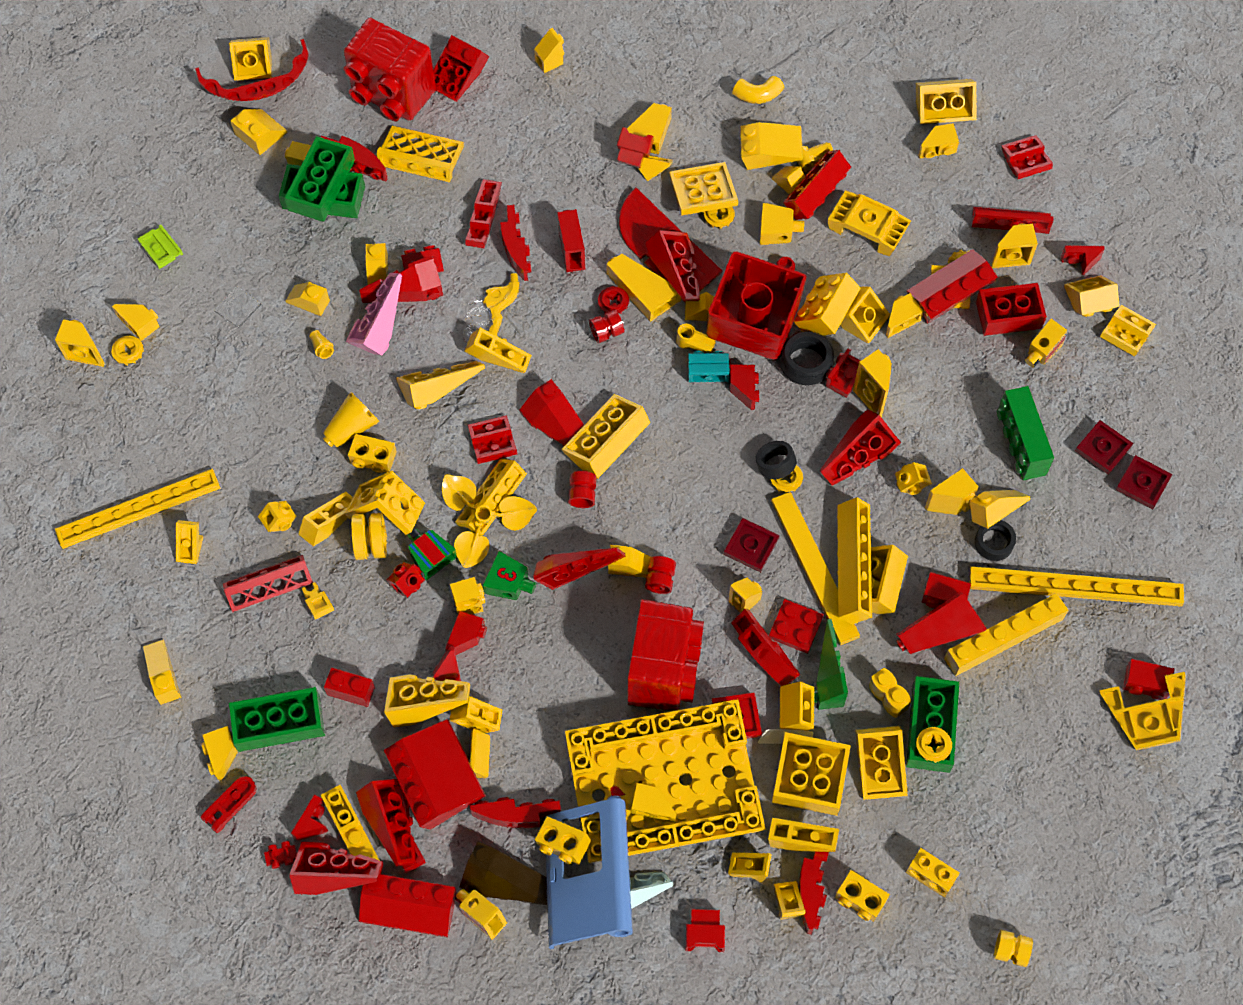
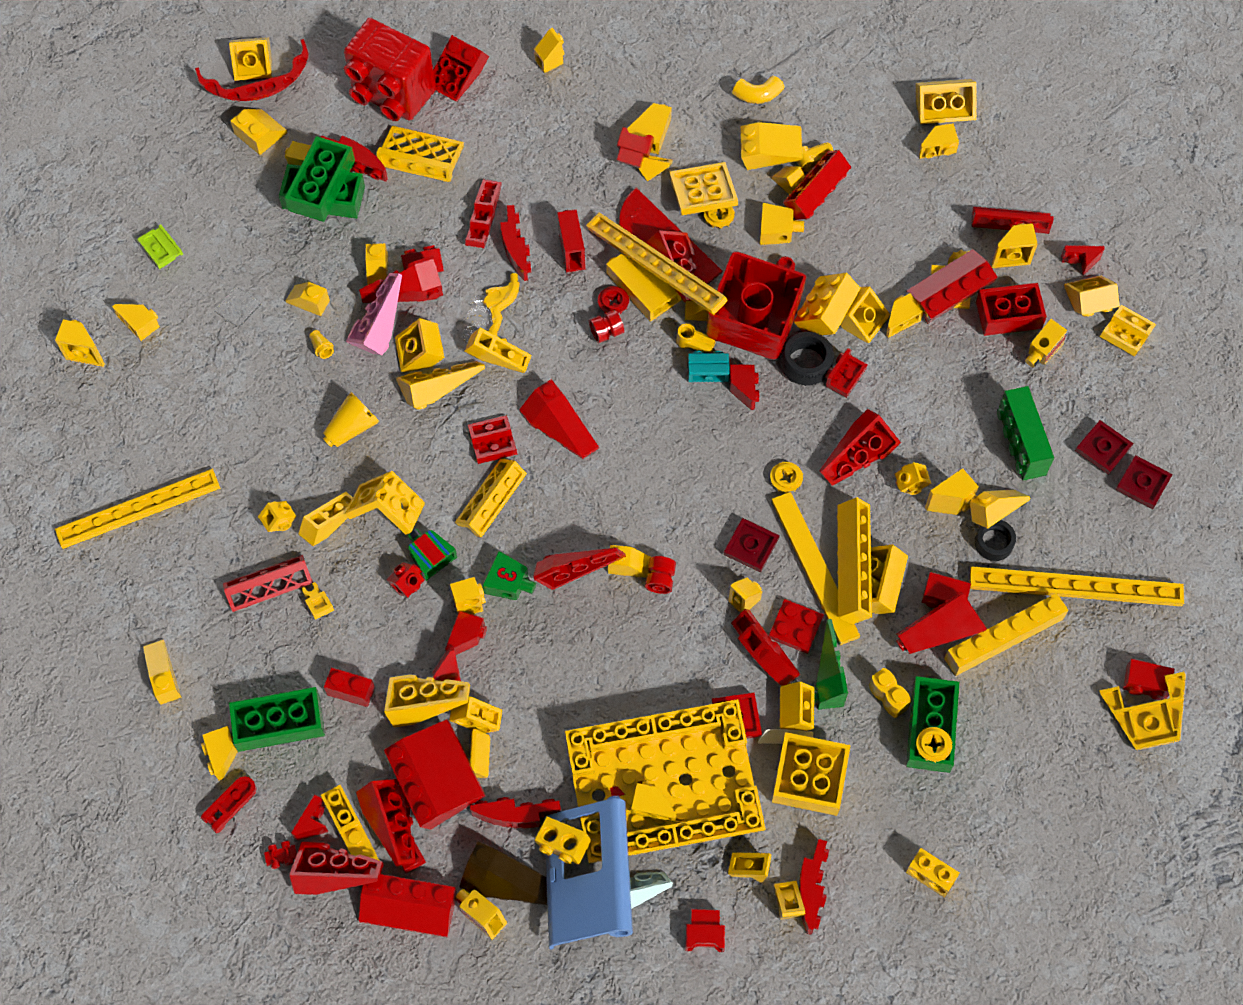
yellow gear [111,336,144,365] -> none
yellow slope [176,520,203,564] -> none
yellow brick [348,434,397,473] -> none
yellow wheel [351,512,387,560] -> none
yellow plant [442,474,537,568] -> none
yellow slope [562,394,650,479] -> none
red wheel [568,471,597,508] -> none
red brick [628,599,704,711] -> none
black tyre [755,441,797,480] -> none
yellow slope [768,818,839,852] -> none
yellow plate [828,190,911,257] -> none
yellow brick [835,870,890,922] -> none
yellow slope [853,349,892,417] -> none
yellow slope [855,726,908,800] -> none
yellow wheel [994,929,1033,967] -> none
red slope [1001,135,1053,179] -> none
none -> yellow slope [395,318,444,372]
none -> yellow plate [586,212,728,315]

